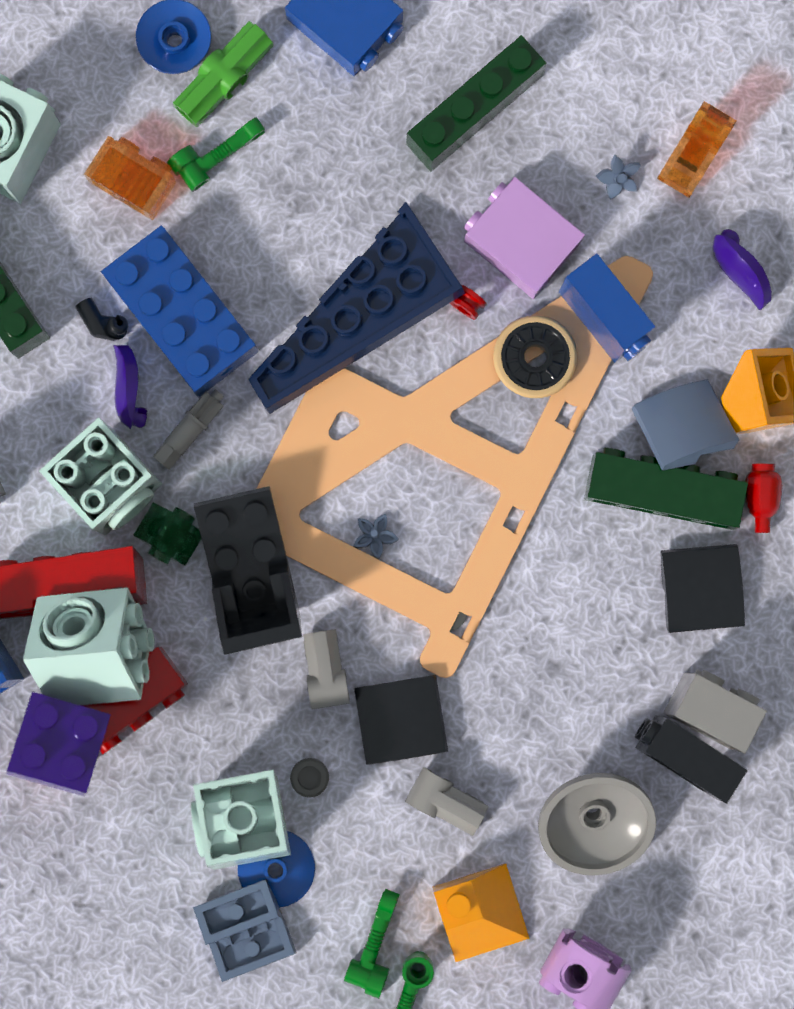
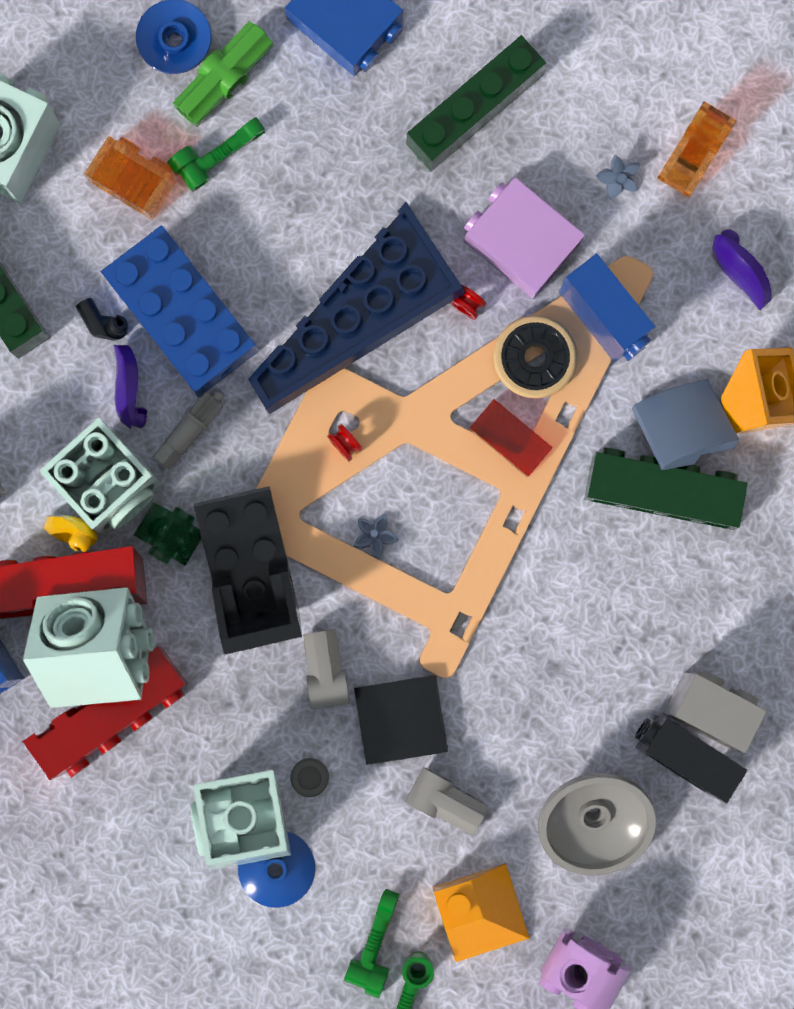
dark purple brick [6,692,111,797] -> none
sand blue slope [193,879,297,982] -> none
black slope [660,544,745,633] -> none
red plant [745,464,782,533] -> none
none -> yellow arm [43,514,98,552]
none -> red bush [327,424,363,462]
none -> clear red tile [469,399,553,478]

